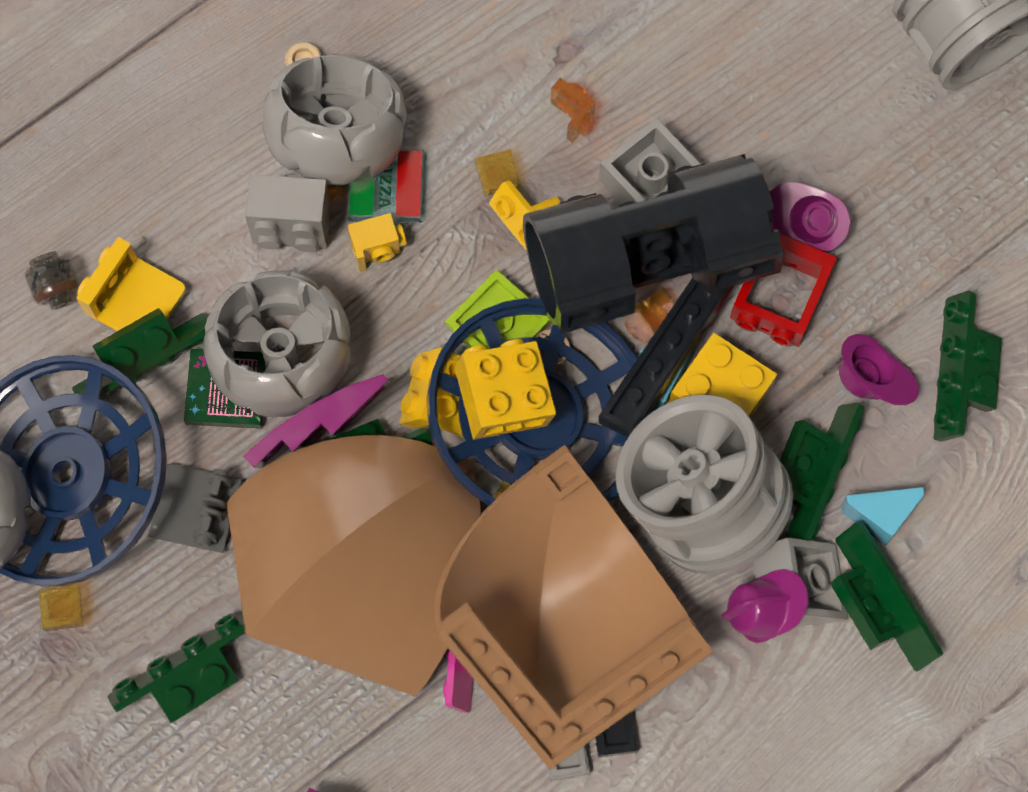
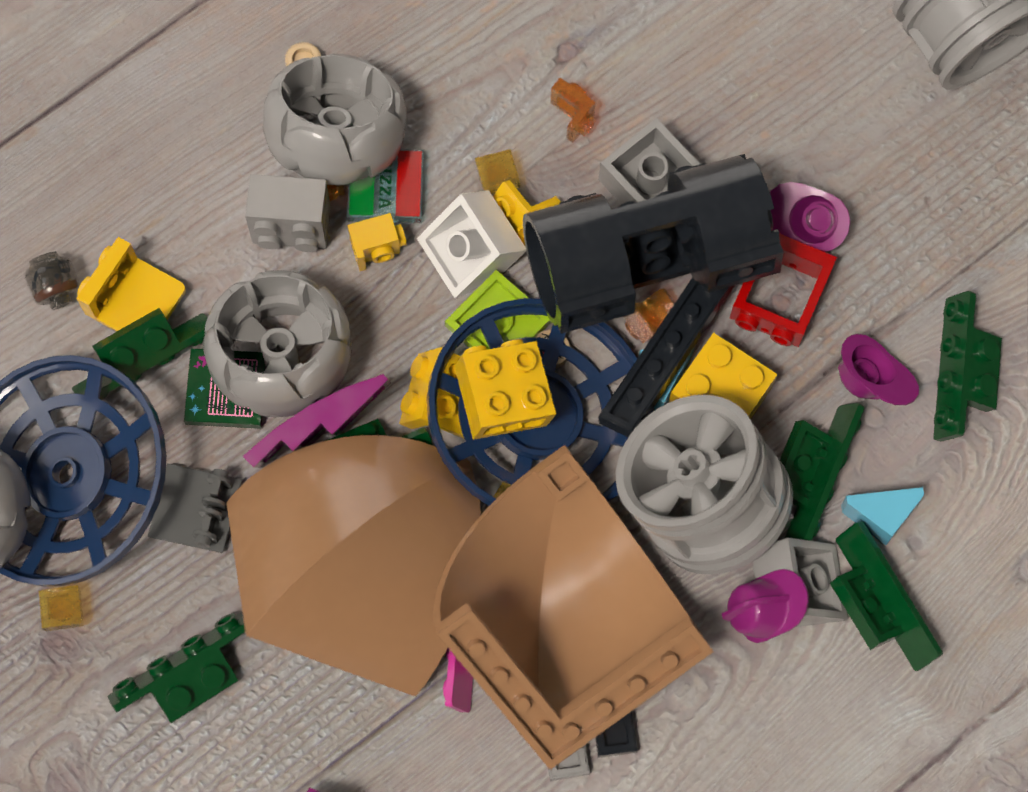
none -> white slope [417,190,526,298]

